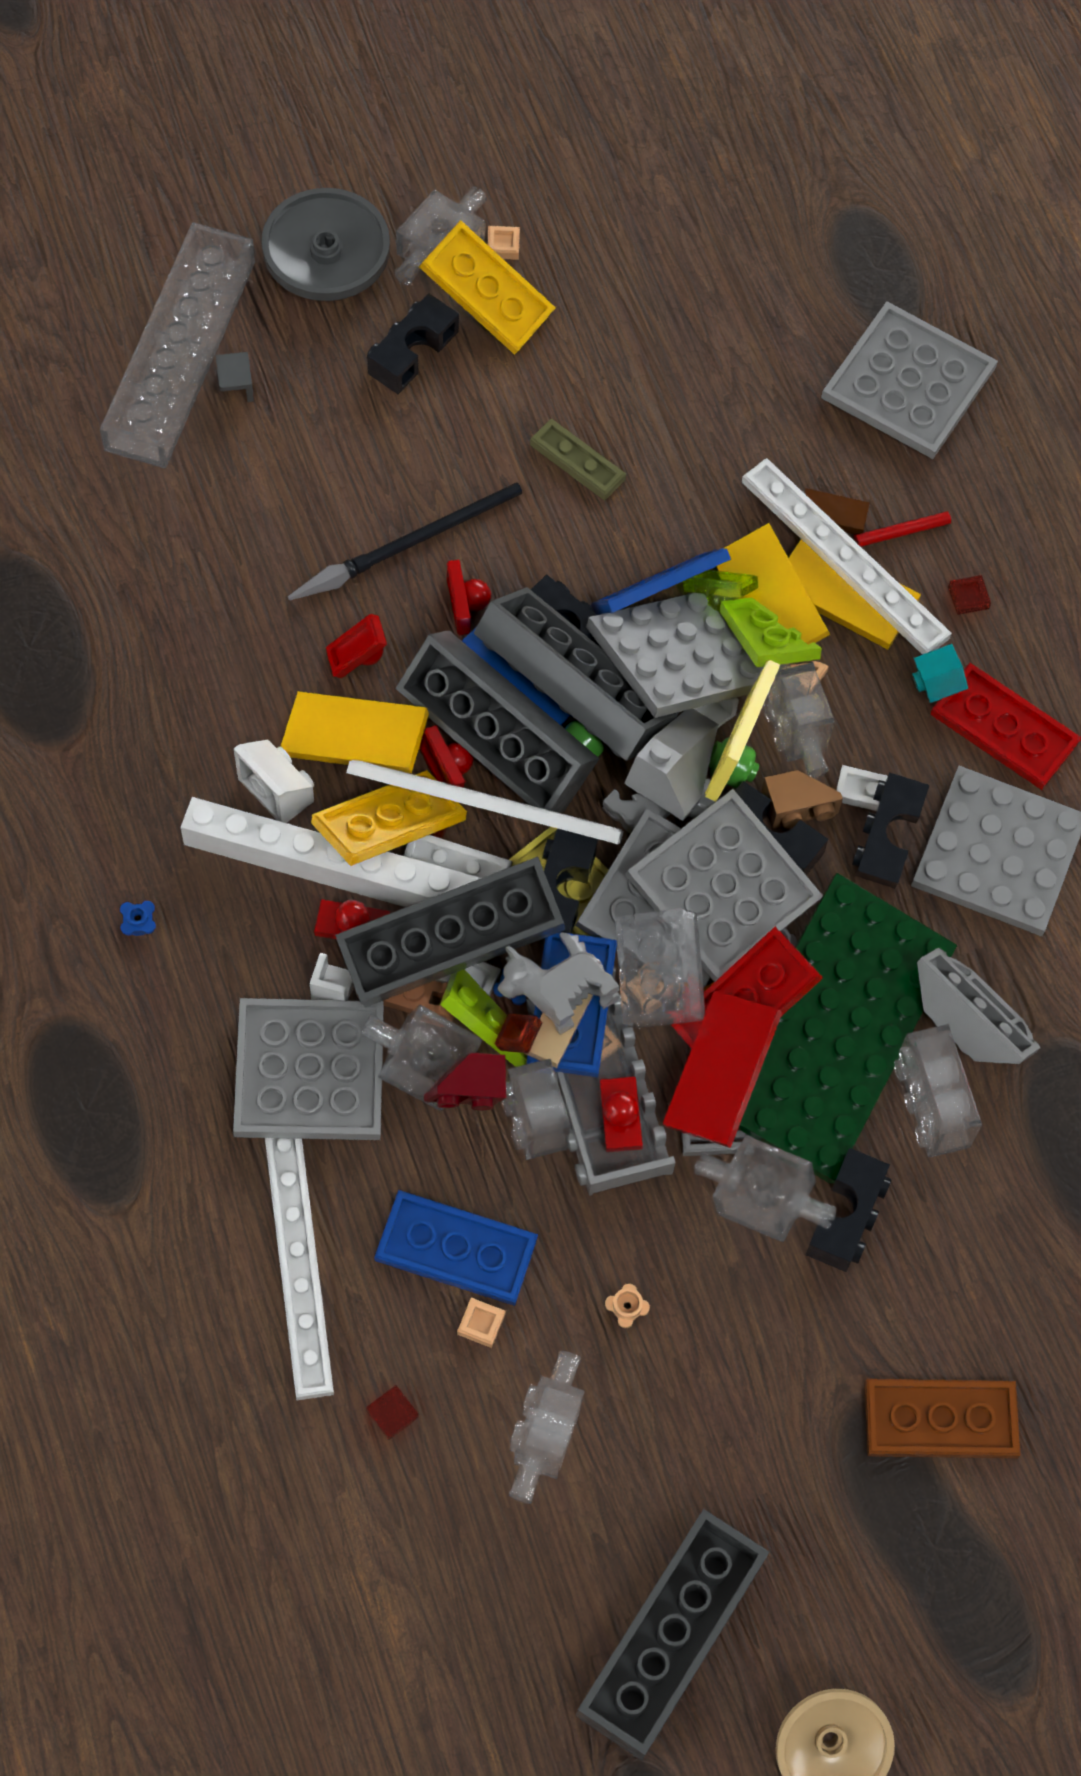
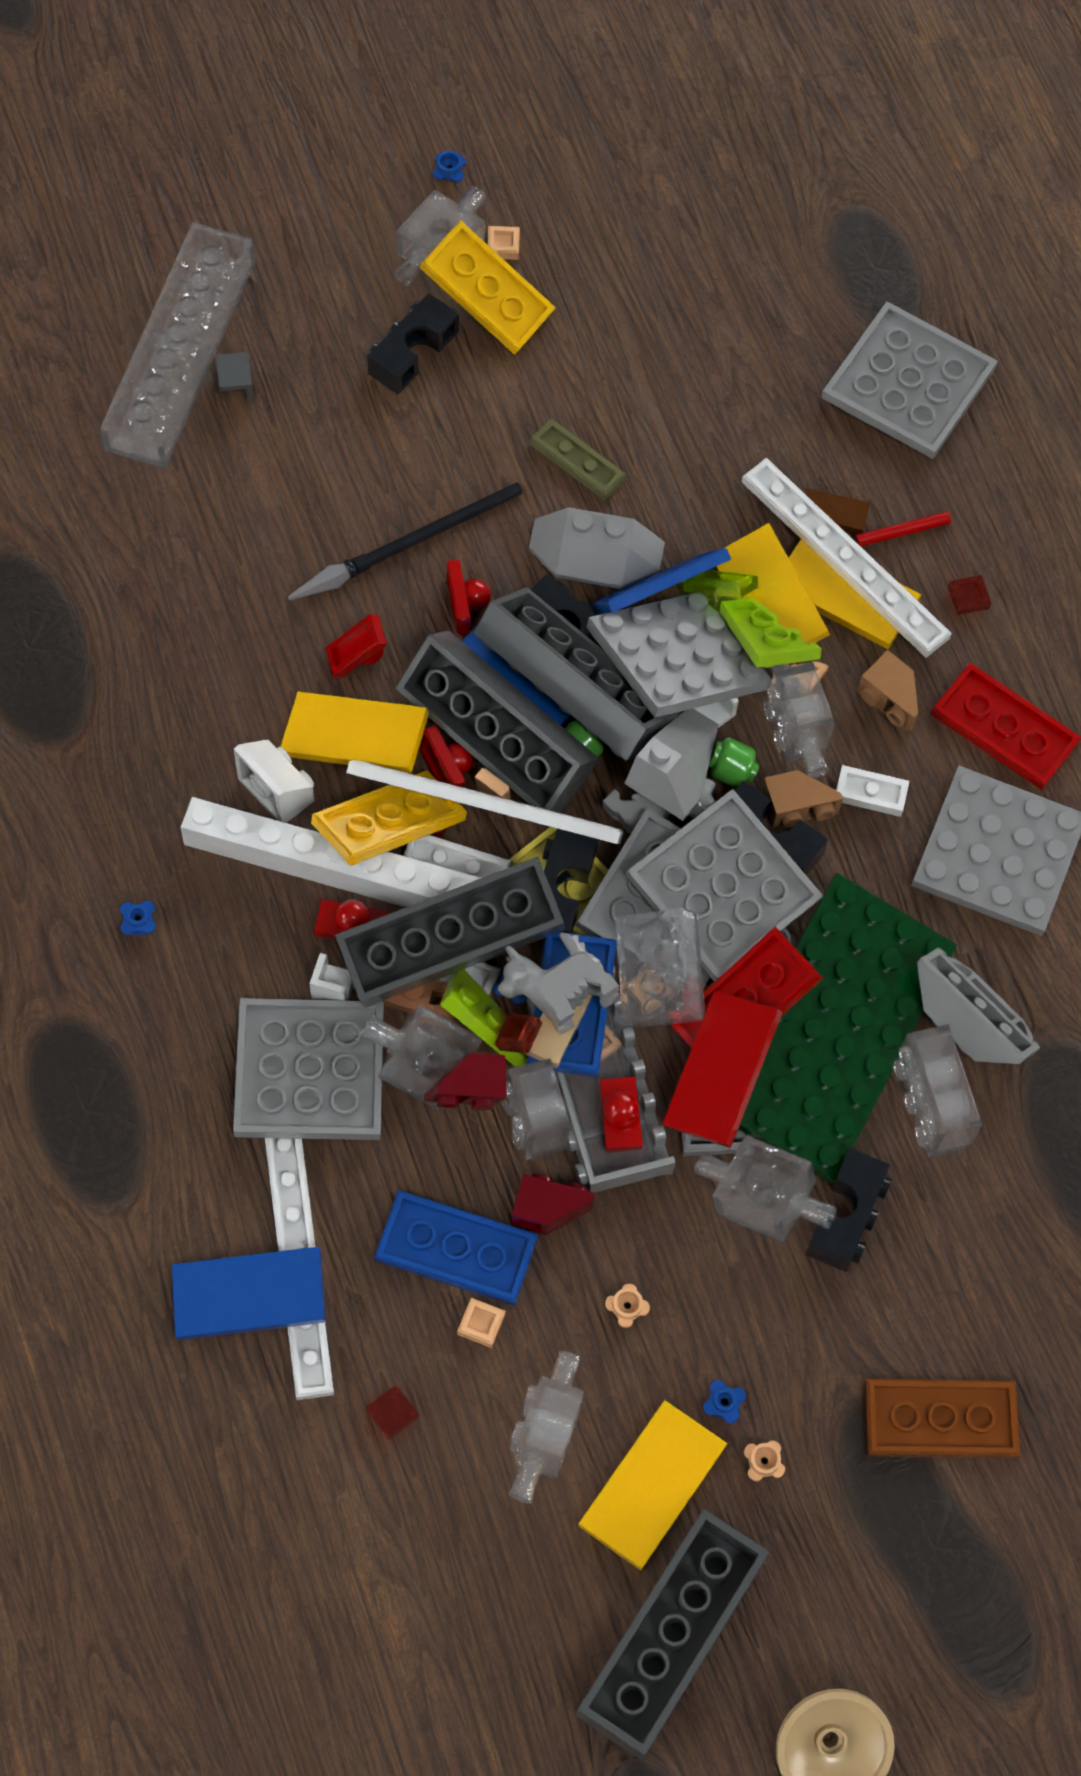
dark grey dish [262,188,390,301] -> none
light yellow tile [705,659,780,802] -> none
black arch [852,772,929,889] -> none
teal brick [912,644,969,703] -> none
none -> blue tile [172,1247,326,1340]
none -> blue plate [433,151,466,182]
none -> light nougat tile [475,768,511,800]
none -> dark red slope [511,1173,595,1235]
none -> light grey wedge [529,507,665,589]
none -> yellow tile [578,1400,727,1571]
none -> blue plate [703,1380,746,1424]
none -> light nougat plate [744,1441,785,1482]
none -> medium nougat slope [857,650,919,733]

